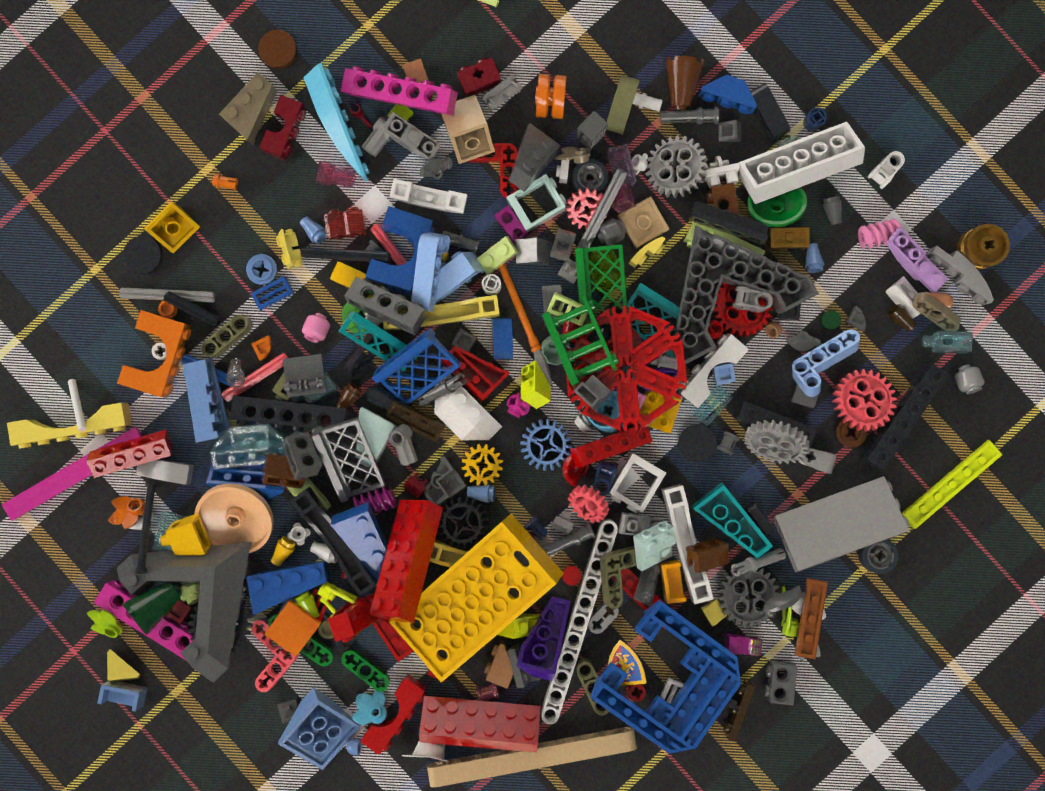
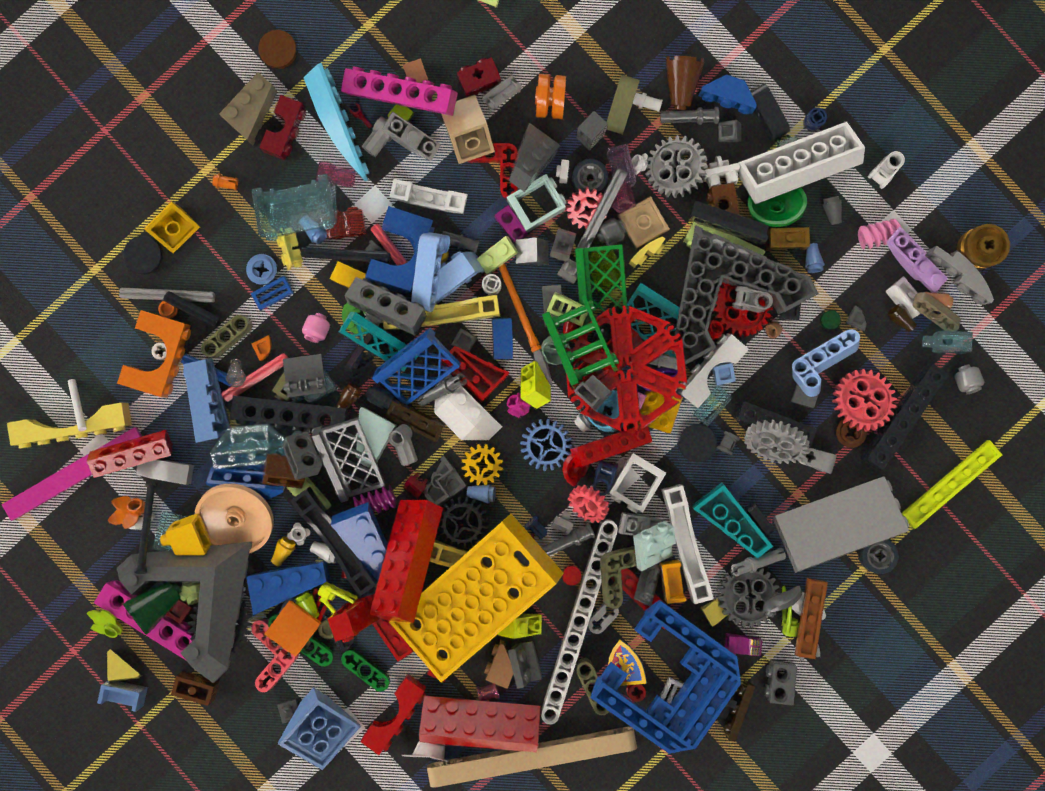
medium blue hinge [346,739,362,756] -> none
medium azure plate [352,690,387,725] -> none
dark grey piece [420,156,453,179] -> none
dark purple wedge [516,596,571,681] -> none
dark tan plate [555,146,591,163] -> none
reddish brown hinge [686,538,728,573] -> none
dark grey piece [786,331,821,351] -> none
none -> reddish brown brick [171,671,220,706]
none -> clear light blue windscreen [252,174,337,241]

